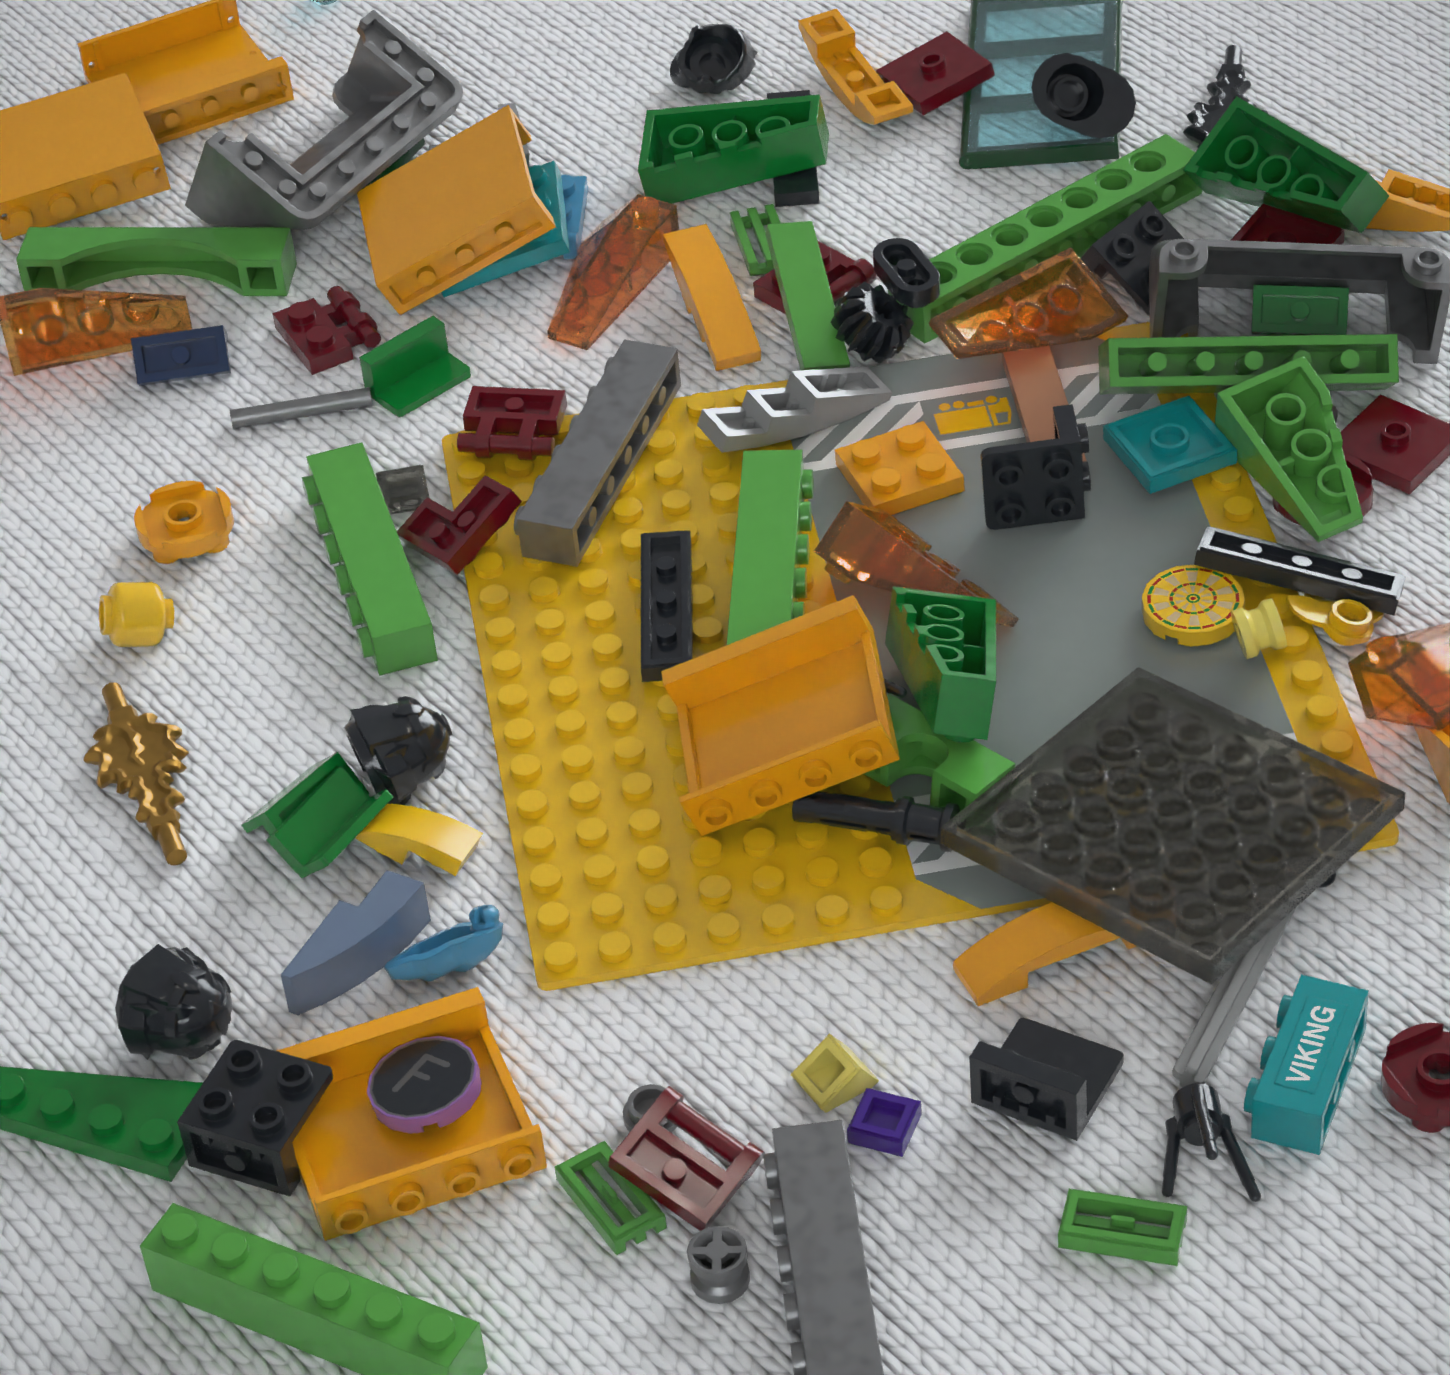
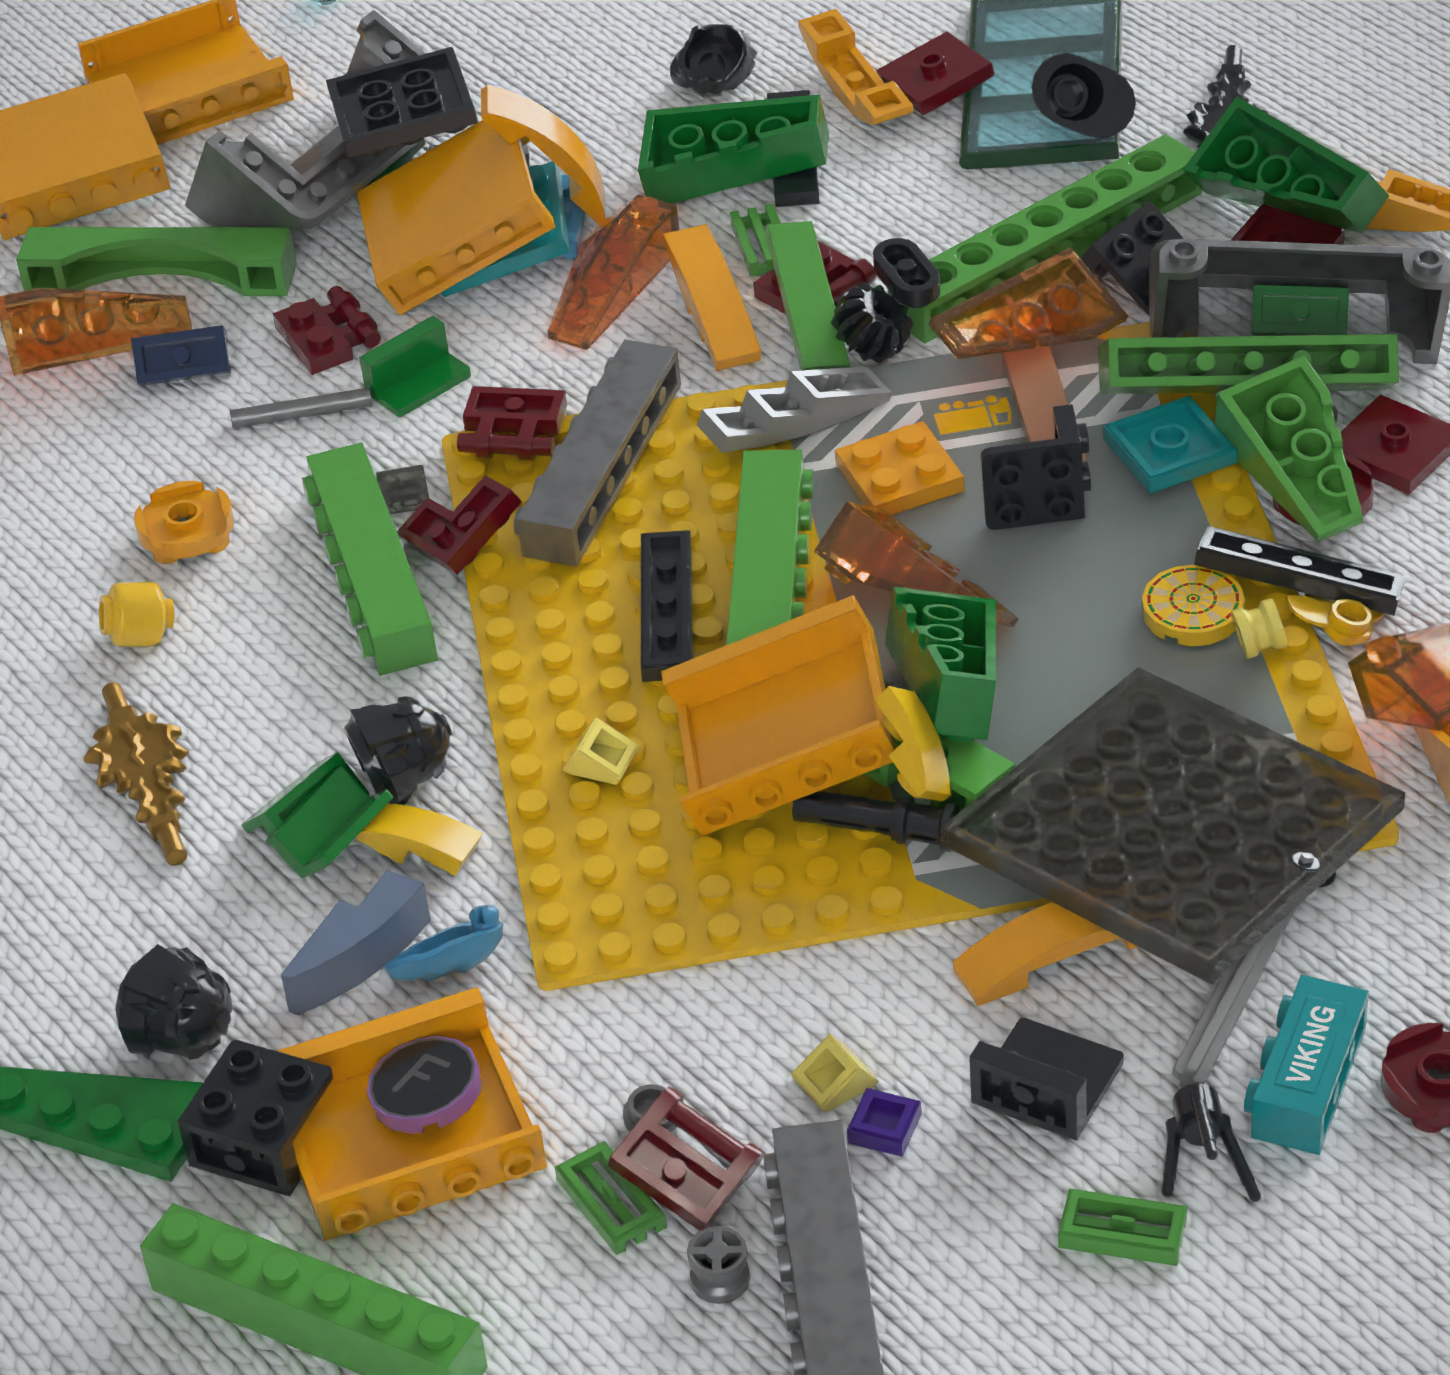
none -> black plate [326,47,478,158]
none -> light orange slope [481,85,606,225]
none -> light yellow slope [562,717,640,785]
none -> yellow slope [874,686,951,802]
none -> piece [1292,852,1320,872]

